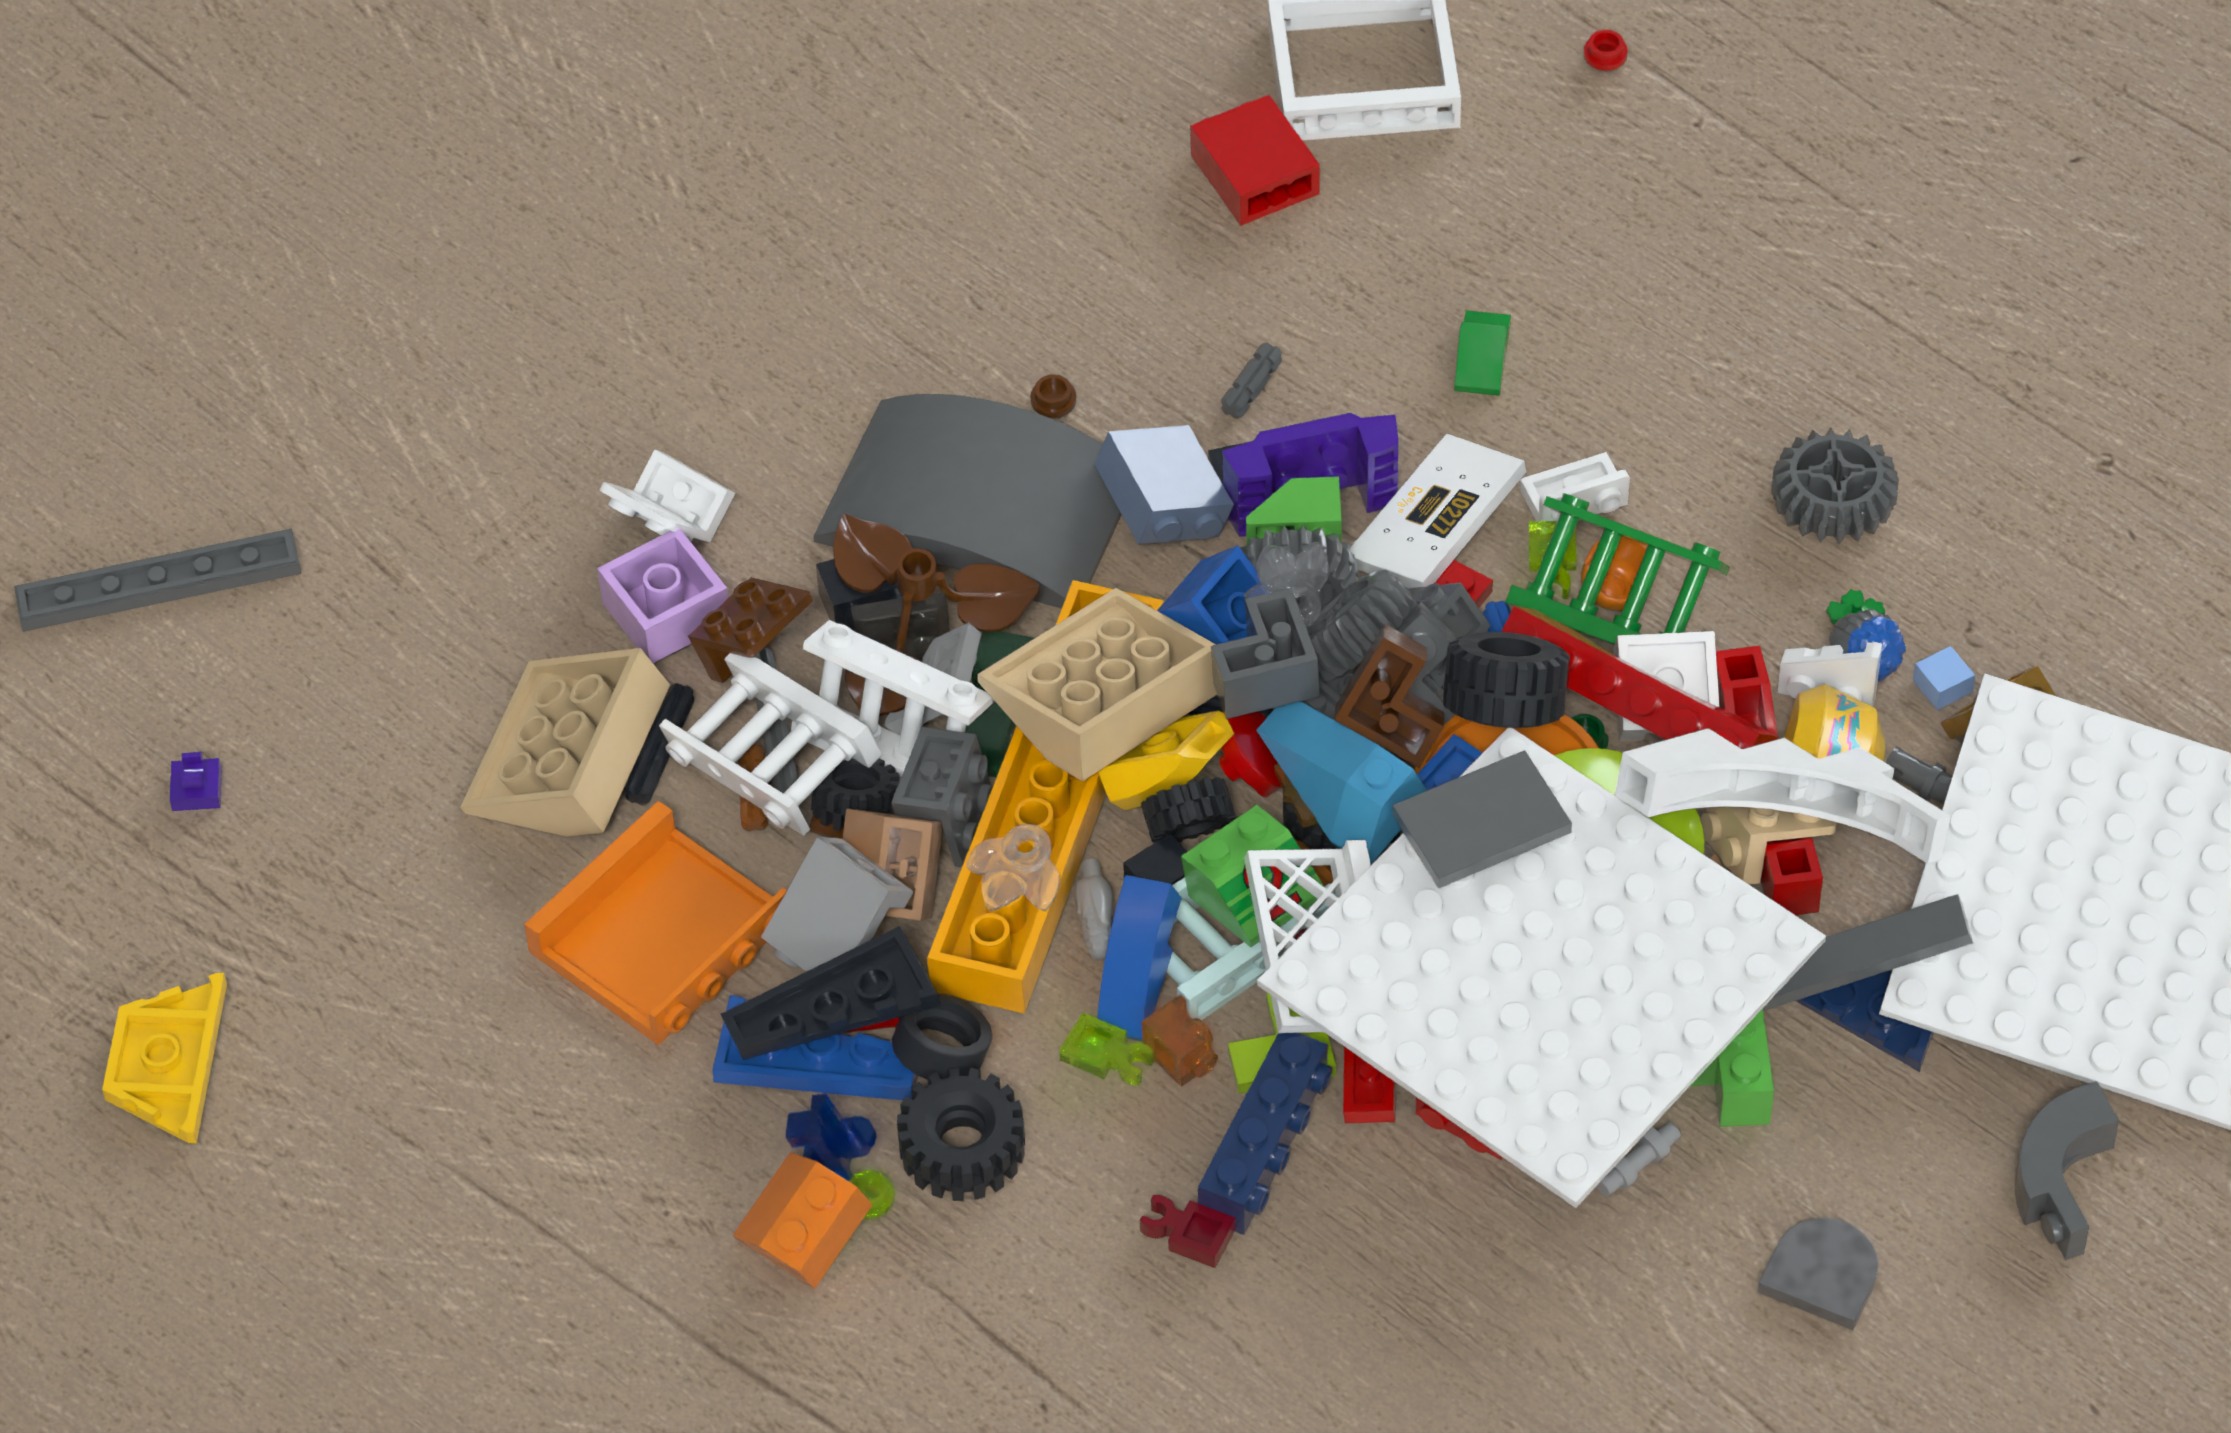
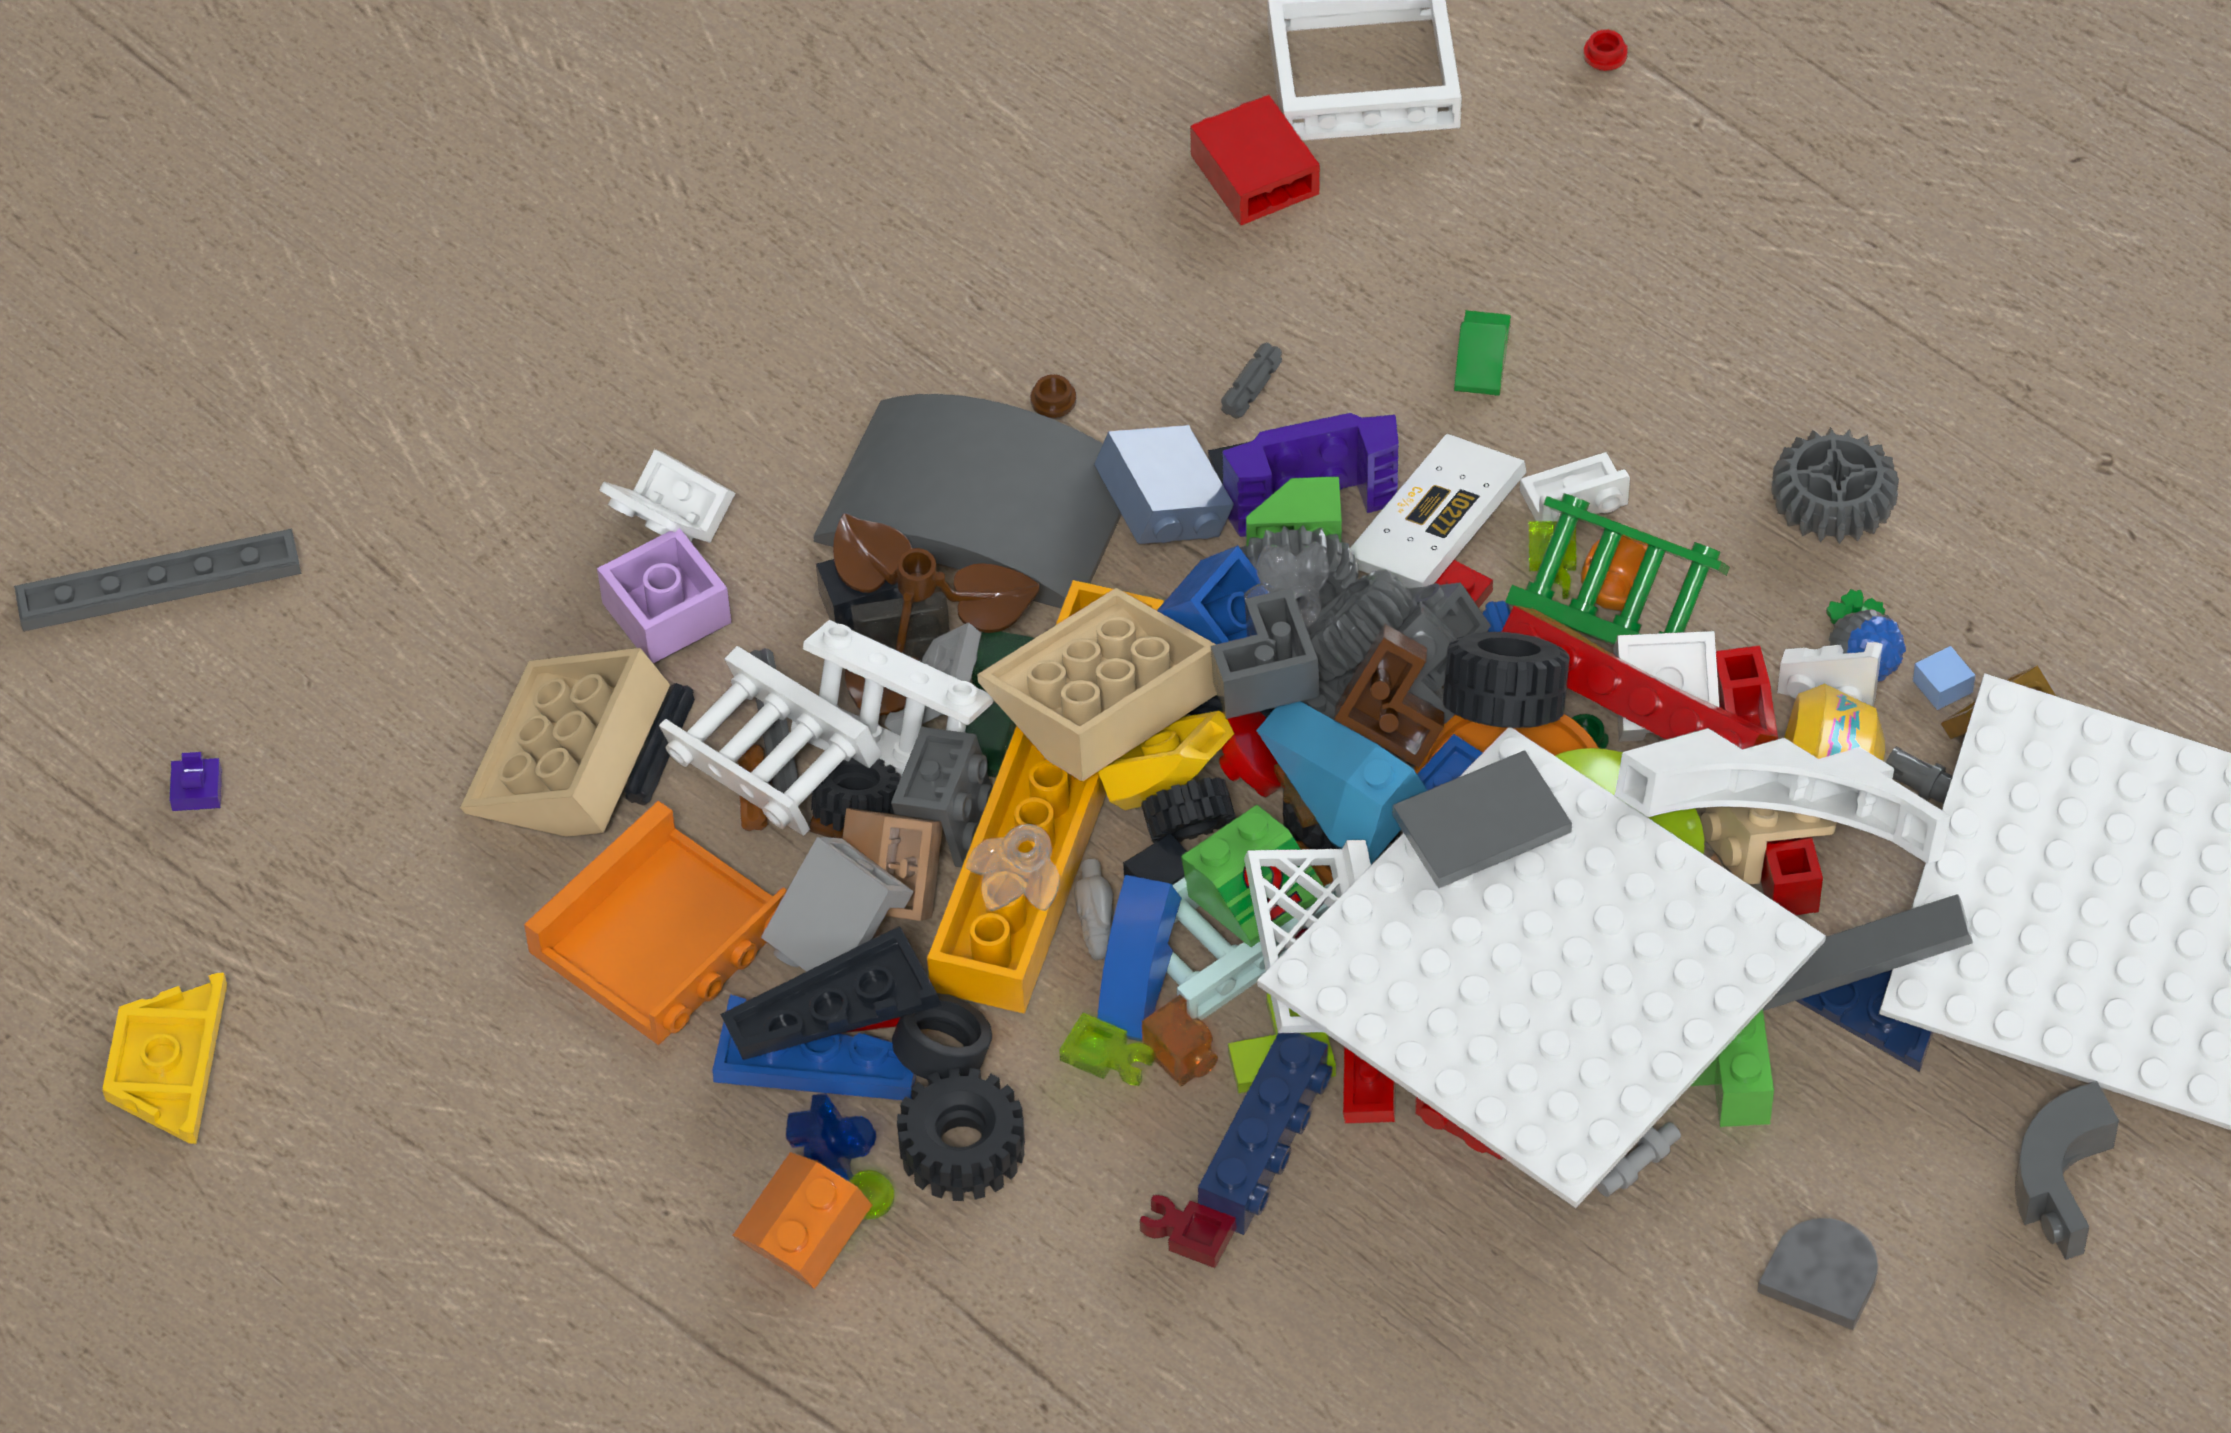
reddish brown bracket [688,577,813,683] -> none

